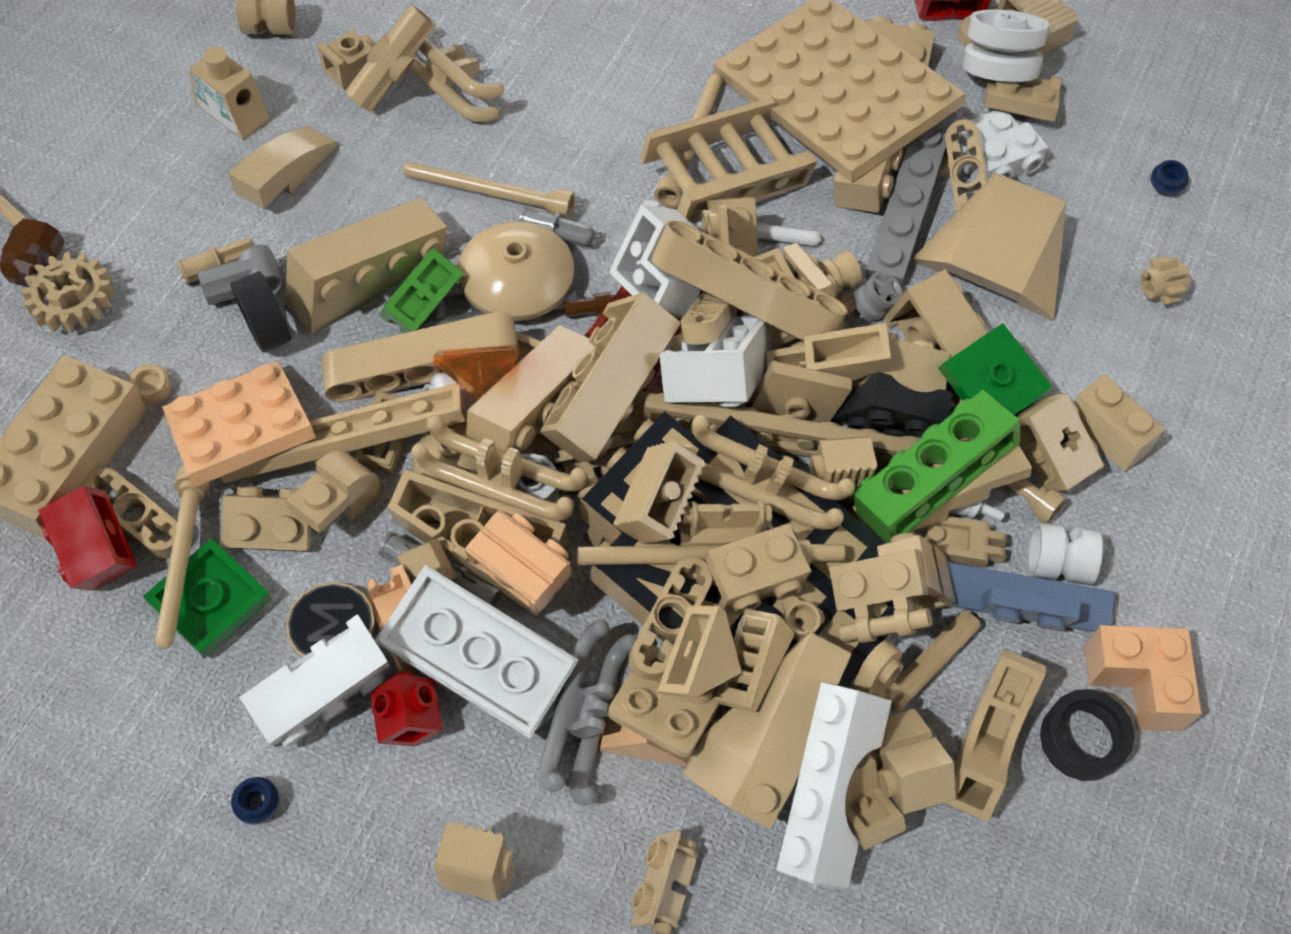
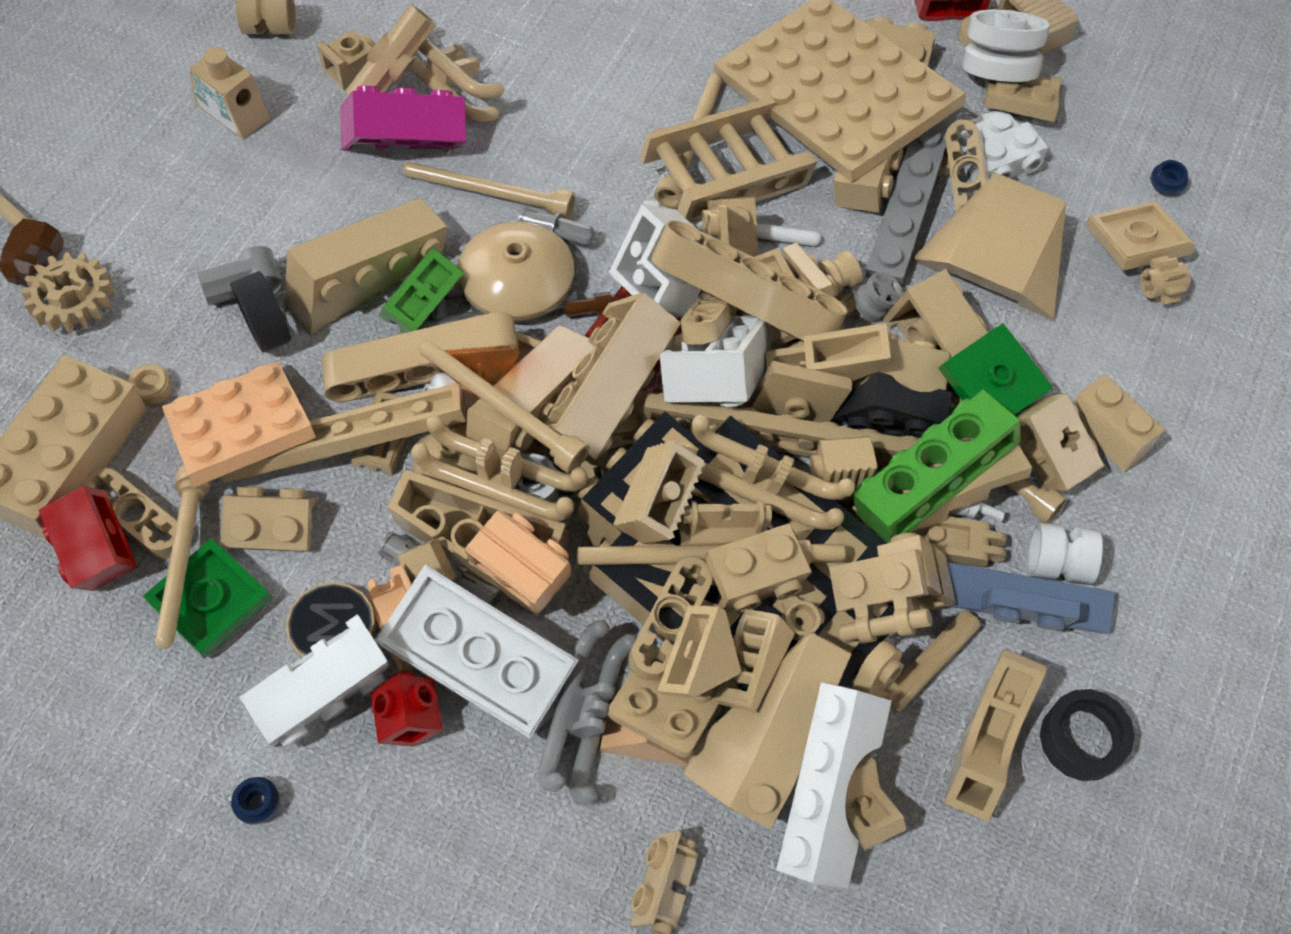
tan axle [176,238,255,285] -> none
tan slope [228,126,337,209] -> none
tan brick [286,450,381,533] -> none
tan brick [434,820,516,902] -> none
tan piece [869,708,956,815] -> none
light nougat brick [1084,625,1202,731] -> none
none -> dark pink wedge [340,86,466,150]
none -> tan piece [419,341,590,474]
none -> tan plate [1087,201,1195,271]

